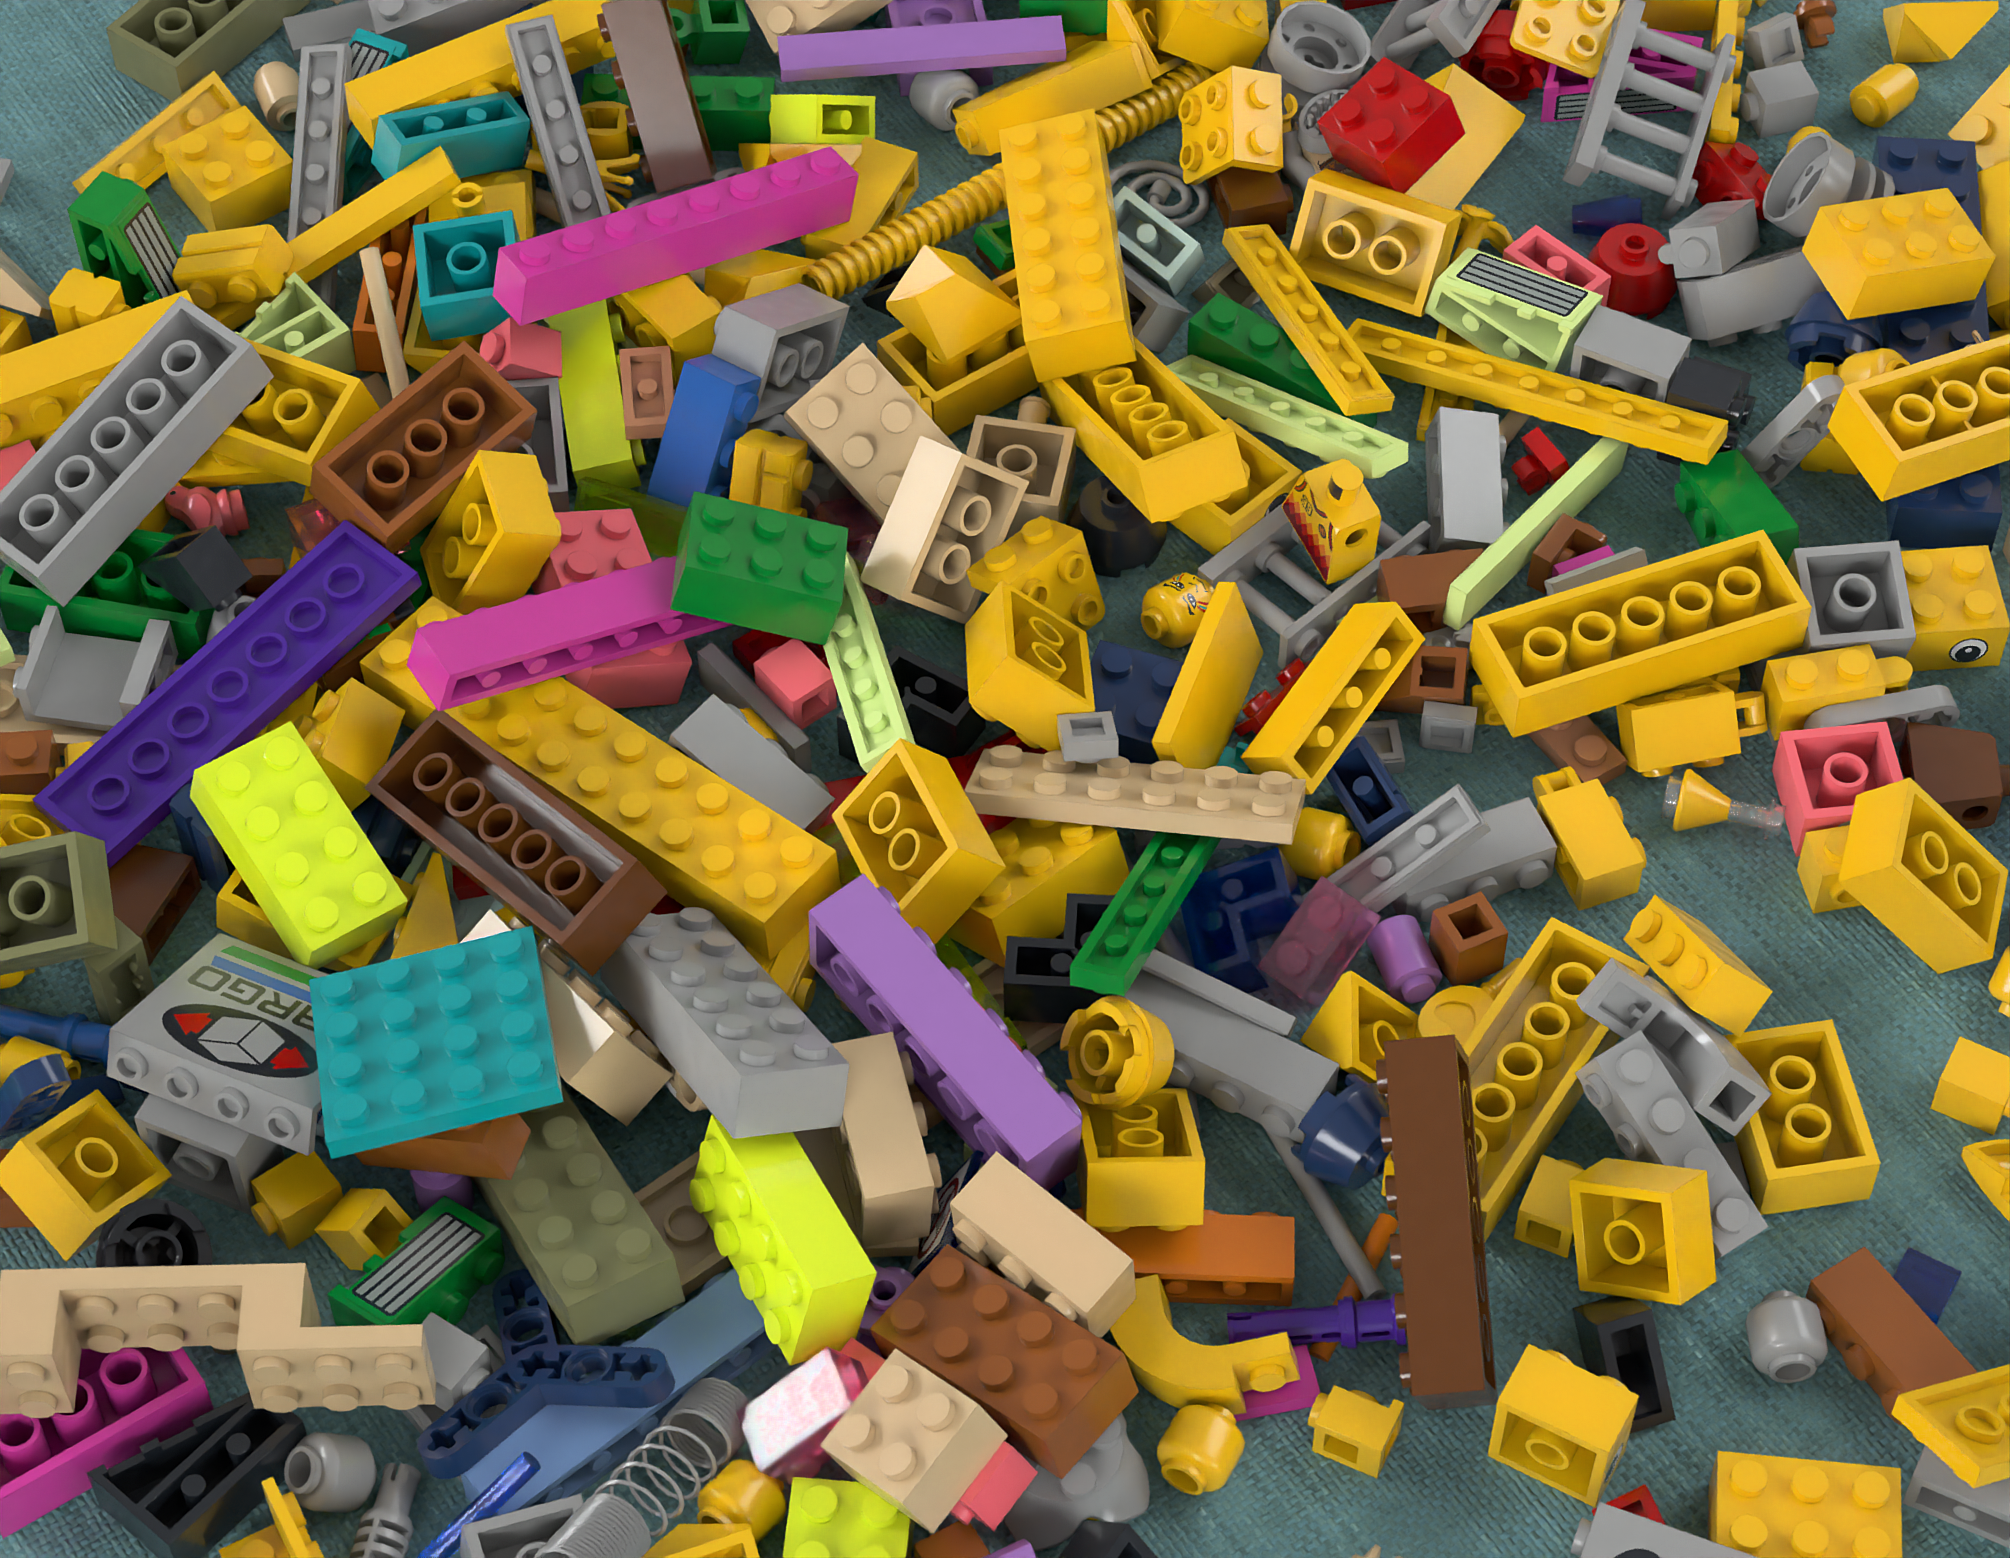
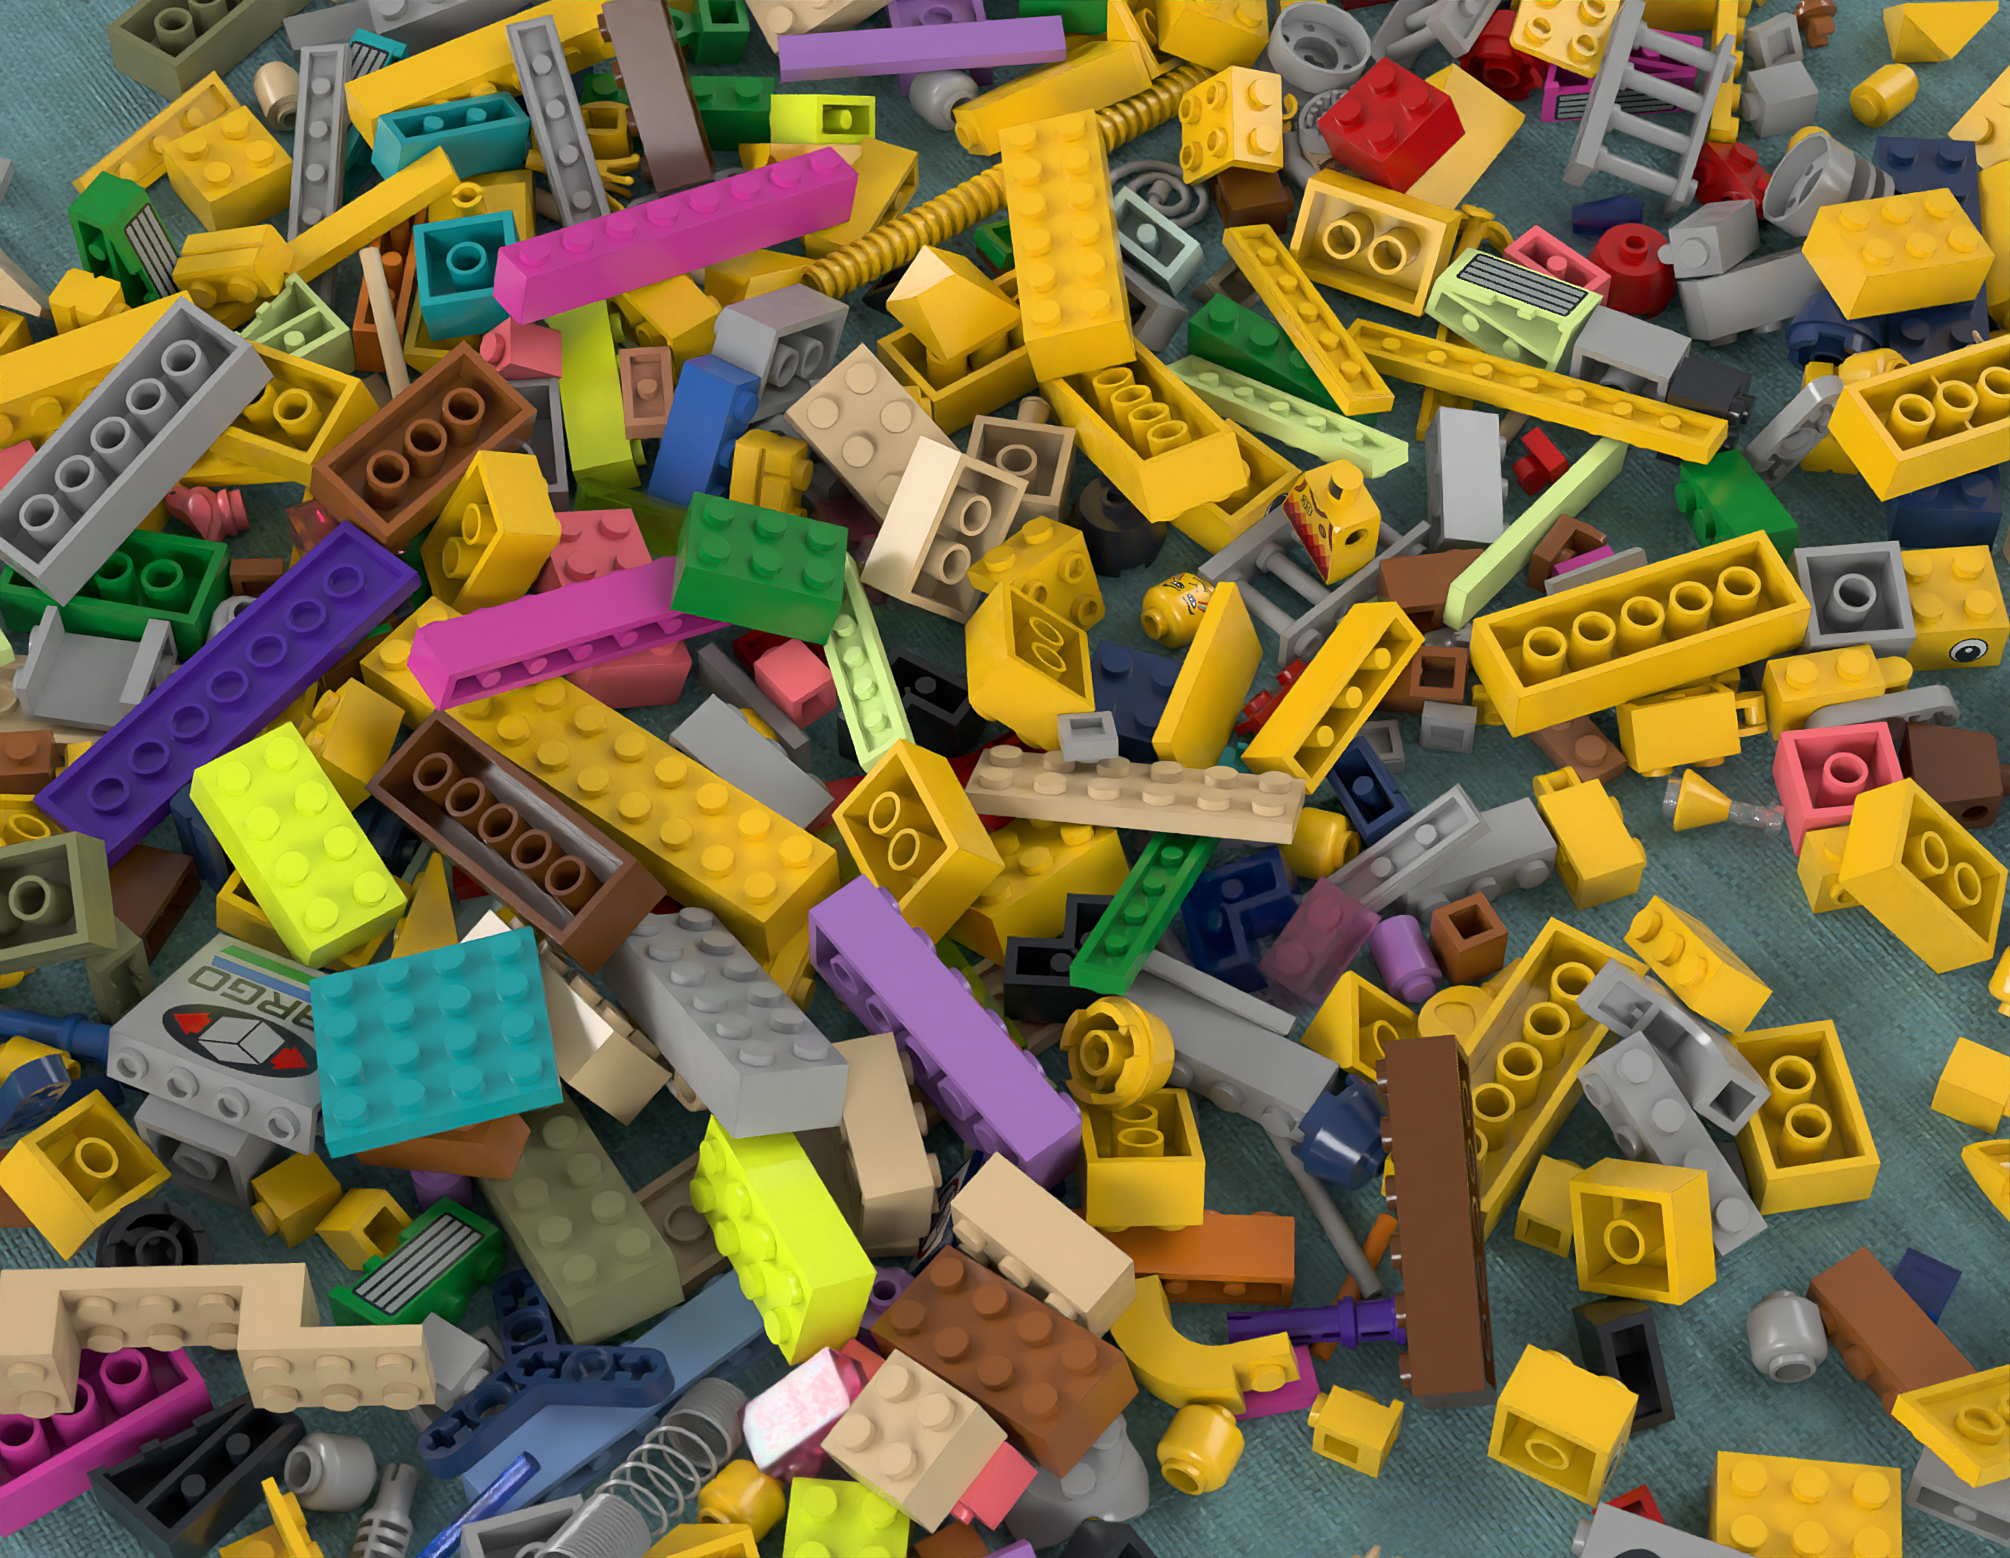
black slope [138,525,253,612] -> none

